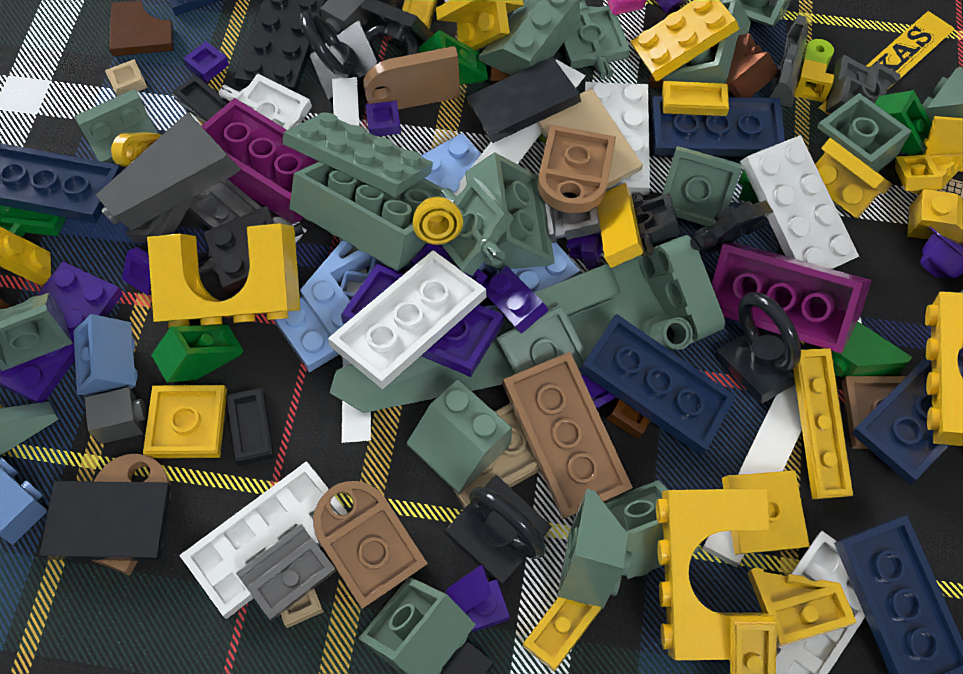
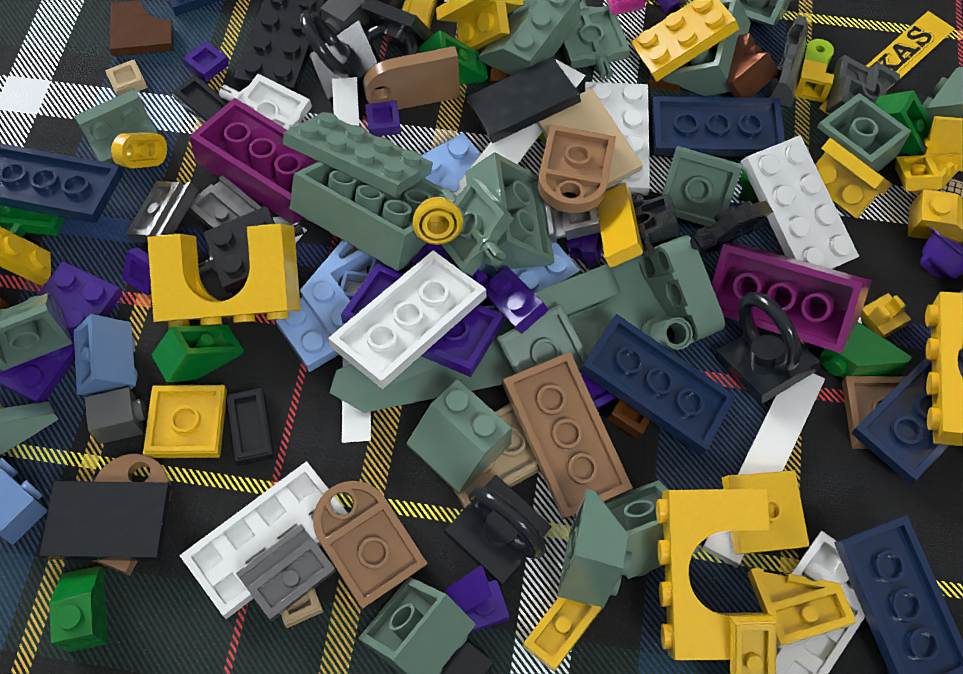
dark grey slope [96,112,241,230] -> none
yellow tile [662,81,729,116] -> none
yellow tile [793,348,853,499] -> none
none -> green slope [49,566,108,652]
none -> yellow tile [860,293,911,338]

